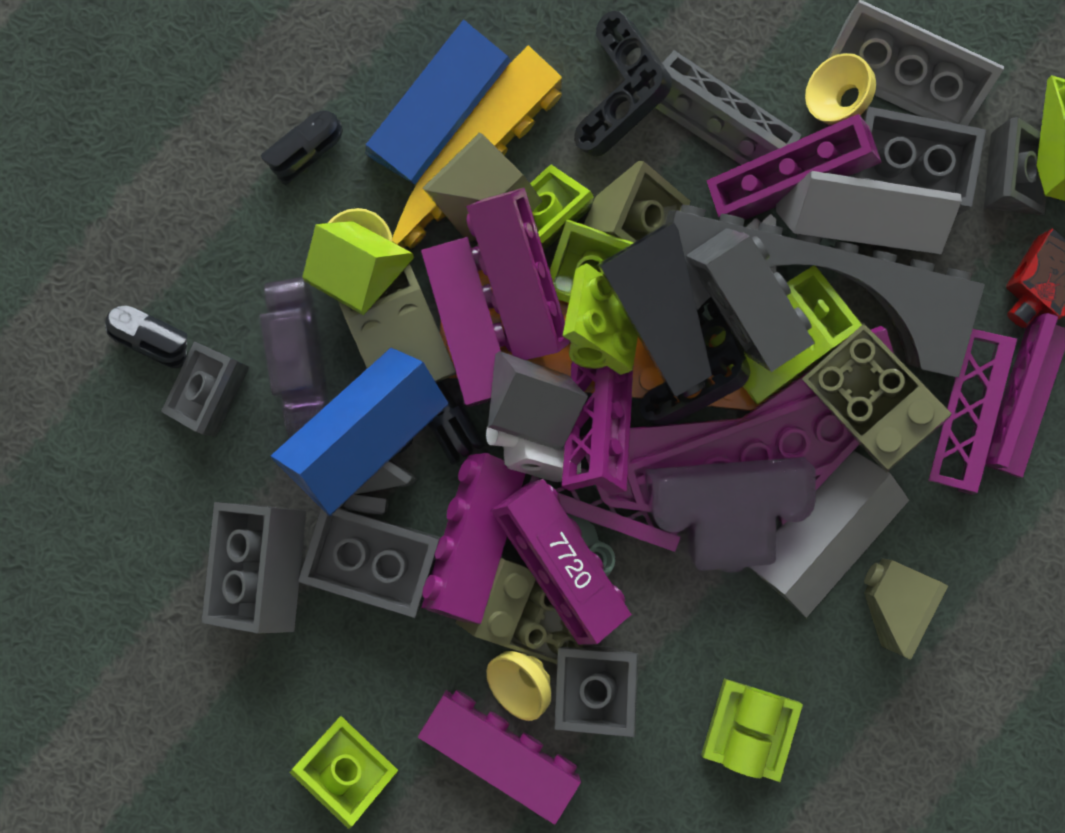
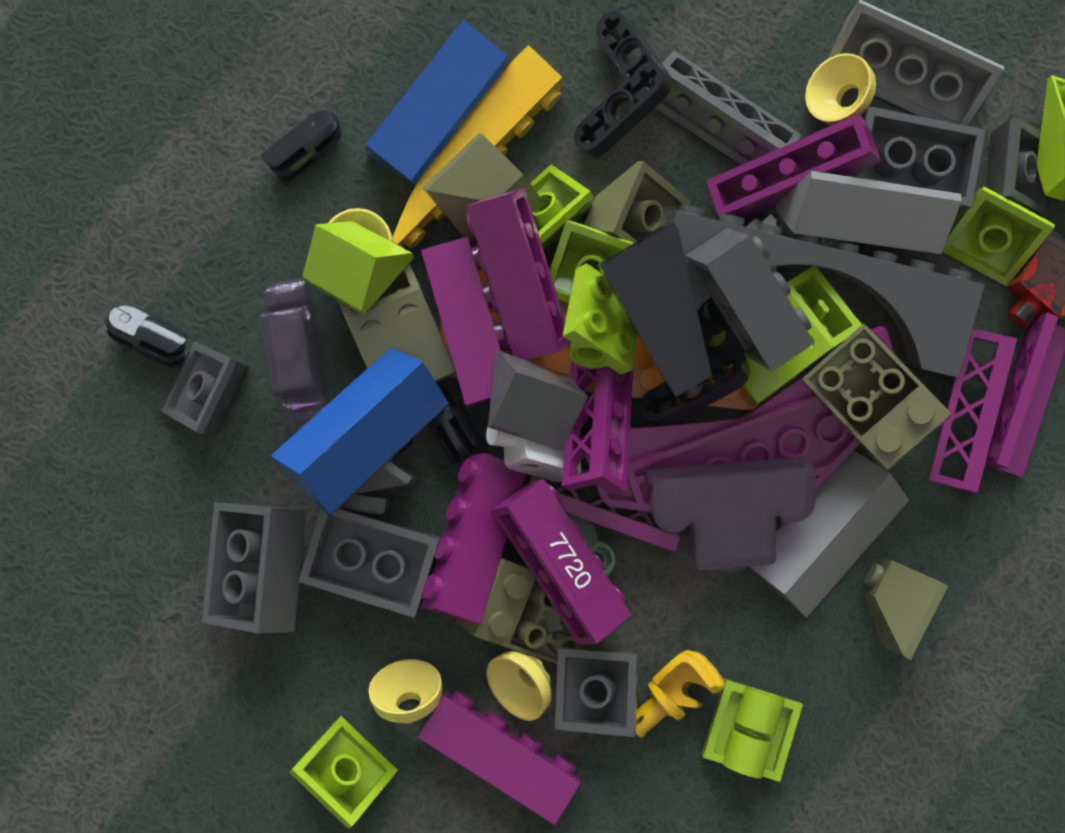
none -> light yellow piece [369,659,443,724]
none -> yellow piece [636,650,726,738]
none -> lime slope [942,186,1055,287]

